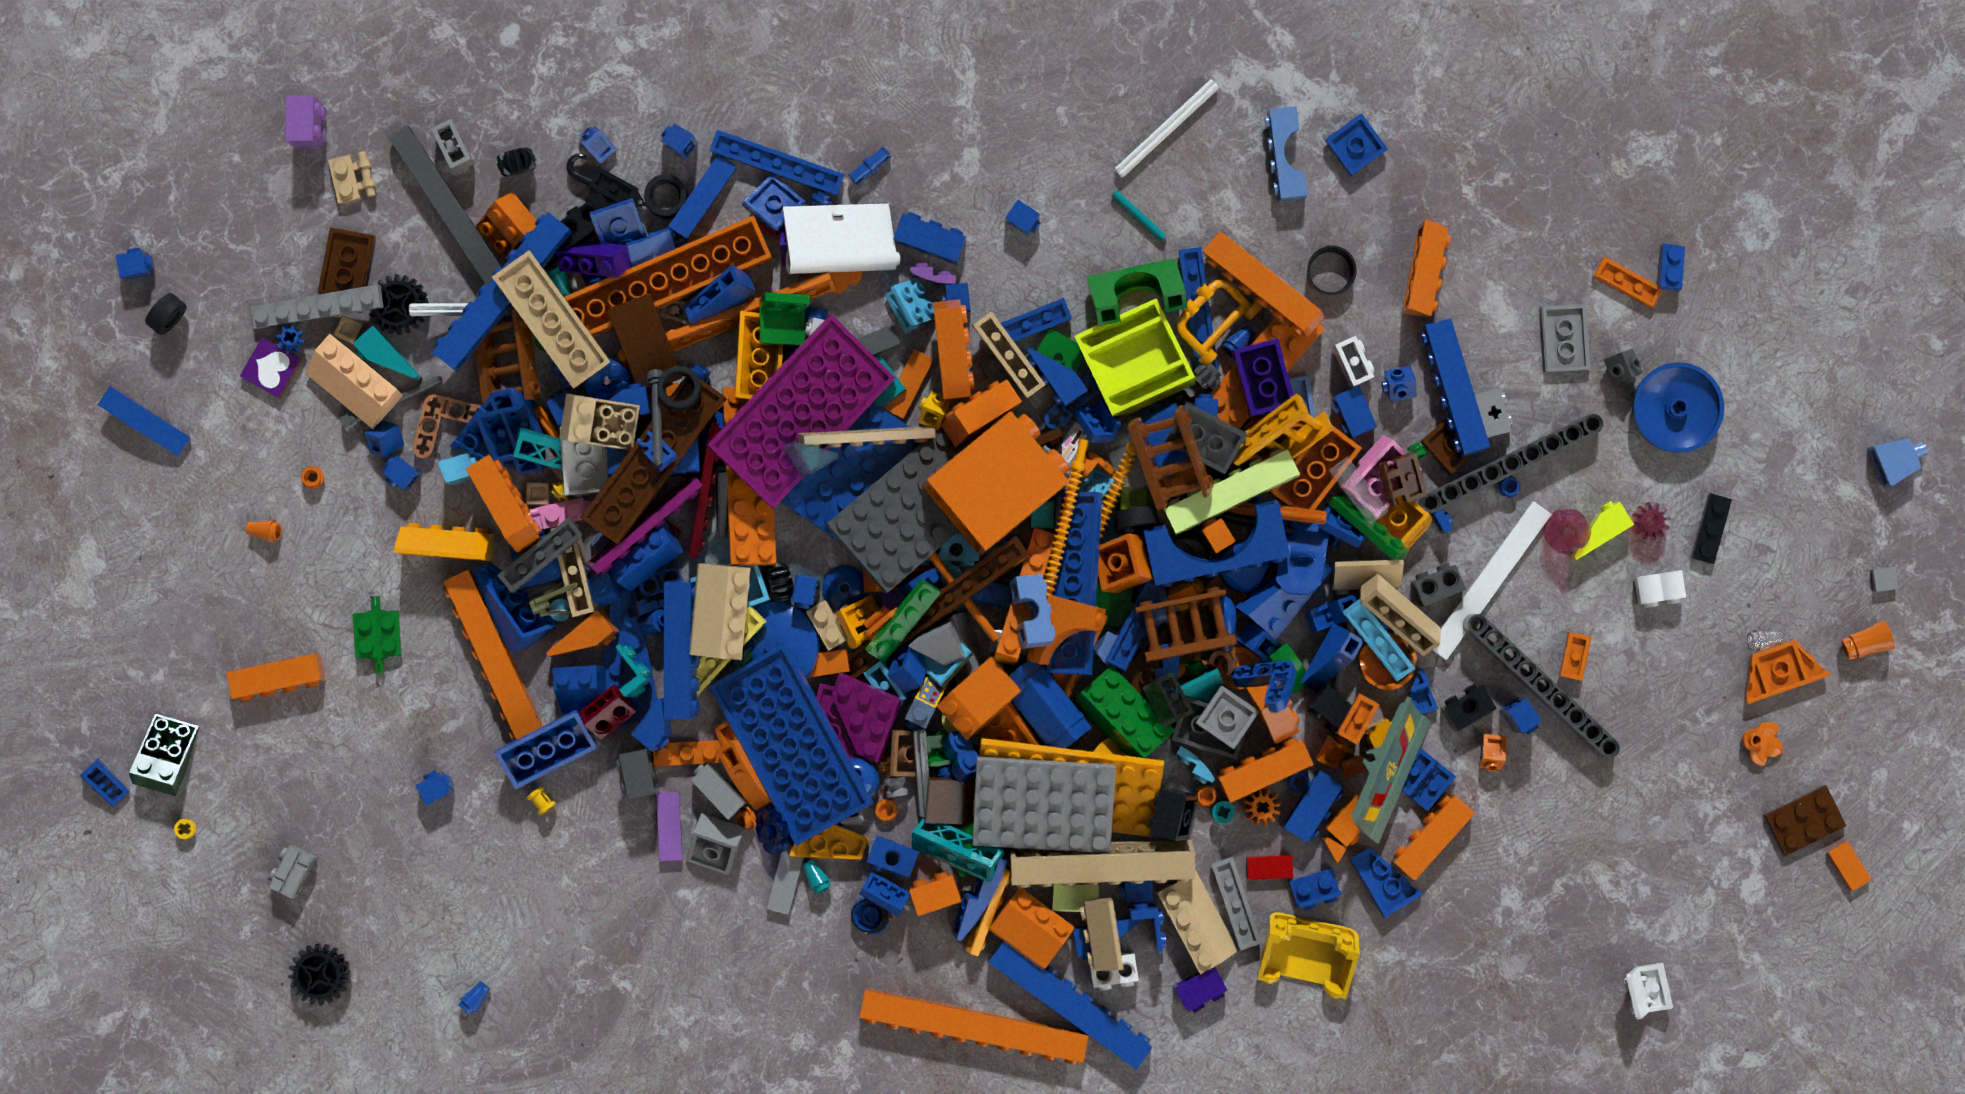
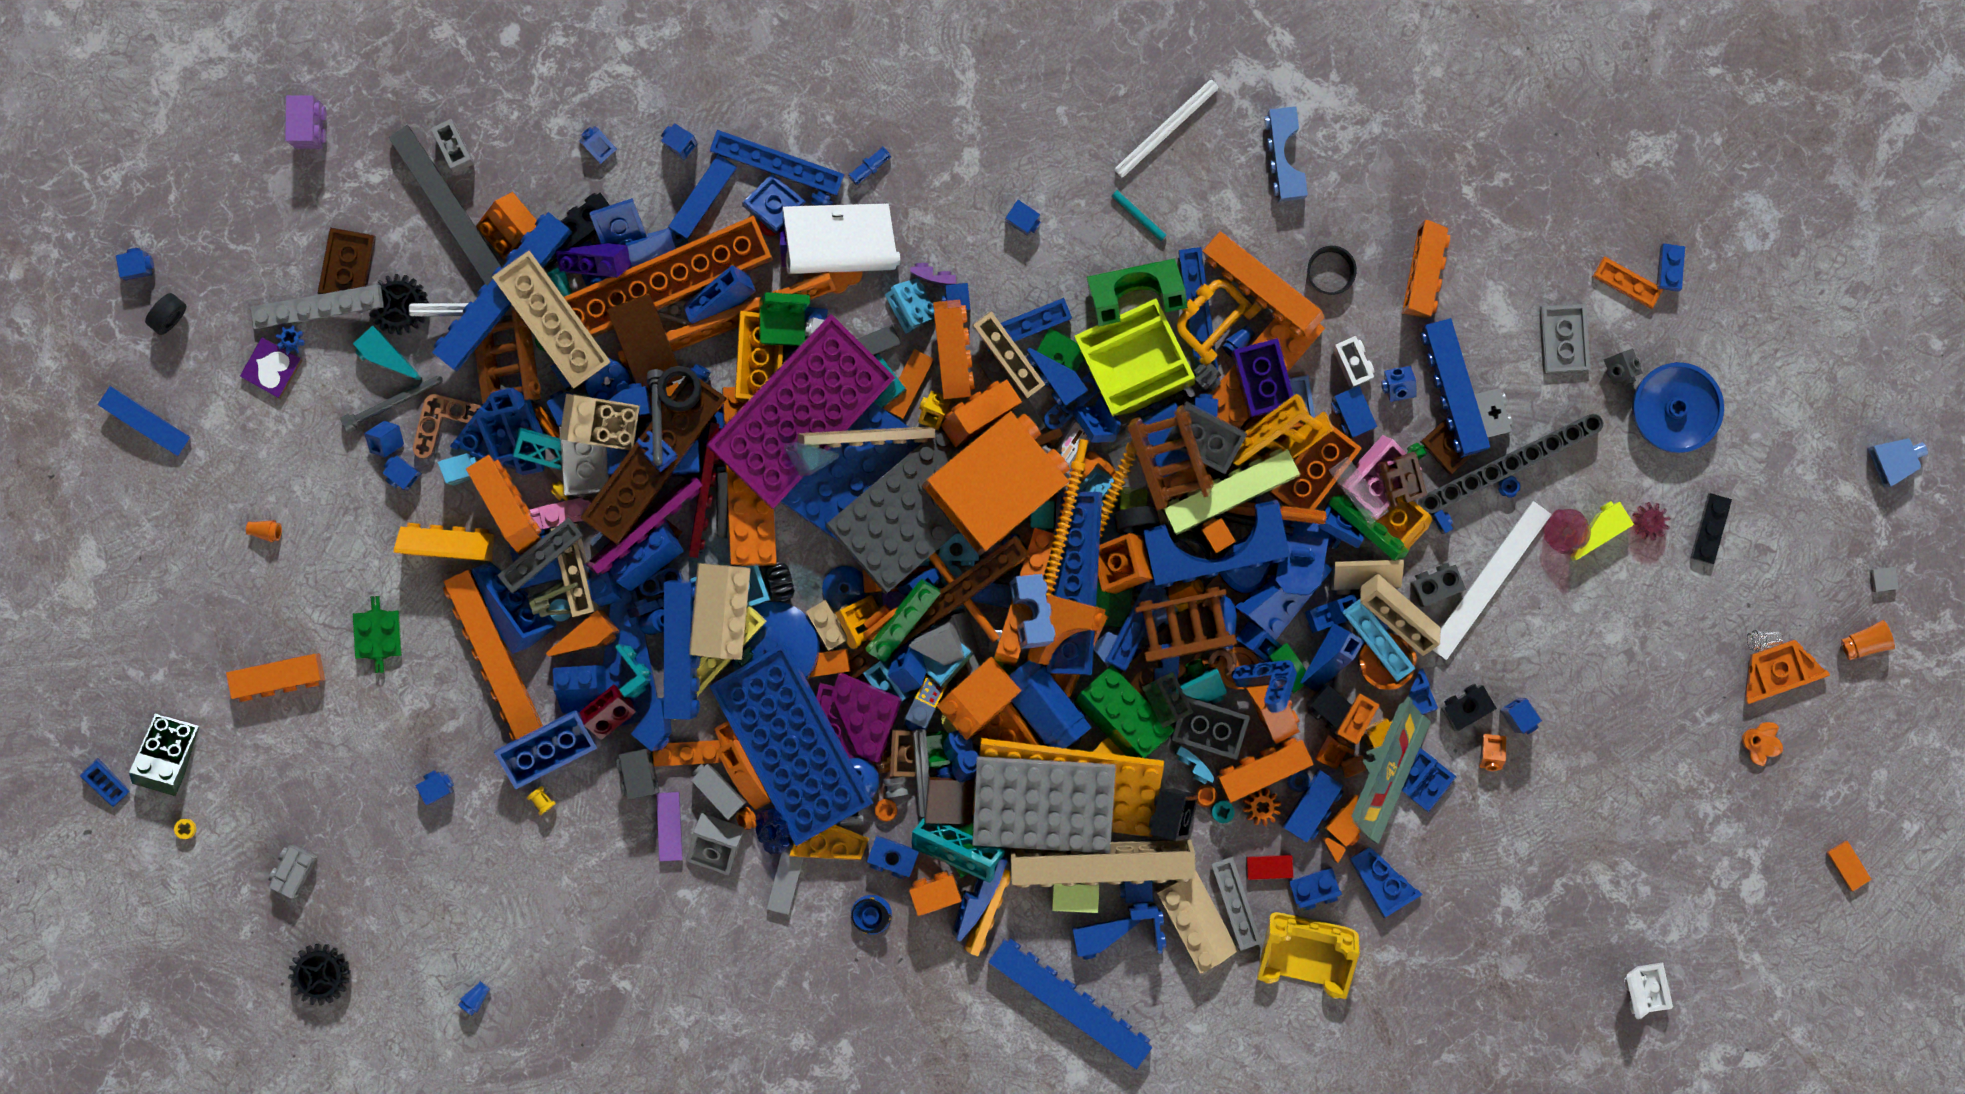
orange plate [301,466,324,489] -> none
light nougat slope [305,334,403,429] -> none
tan plate [328,151,376,205] -> none
tan tile [333,315,364,344] -> none
black gear [496,147,536,177] -> none
tan tile [526,482,550,506] -> none
black plate [566,153,646,207] -> none
black tyre [644,174,688,219] -> none
blue brick [791,574,820,610] -> none
teal cone [802,859,831,895] -> none
blue bracket [859,871,911,916] -> none
orange brick [859,988,1089,1065] -> none
blue brick [893,212,966,265] -> none
orange slope [988,888,1075,970] -> none
tan slope [1080,897,1123,971] -> none
white brick [1090,952,1139,991] -> none
dark purple brick [1173,967,1227,1013] -> none
light grey plate [1196,685,1259,749] -> none
blue plate [1324,113,1388,176] -> none
orange brick [1391,794,1475,881] -> none
dark grey beam [1463,614,1620,758] -> none
orange plate [1559,632,1592,681] -> none
white brick [1634,570,1686,608] -> none
reddish brown plate [1764,785,1846,856] -> none

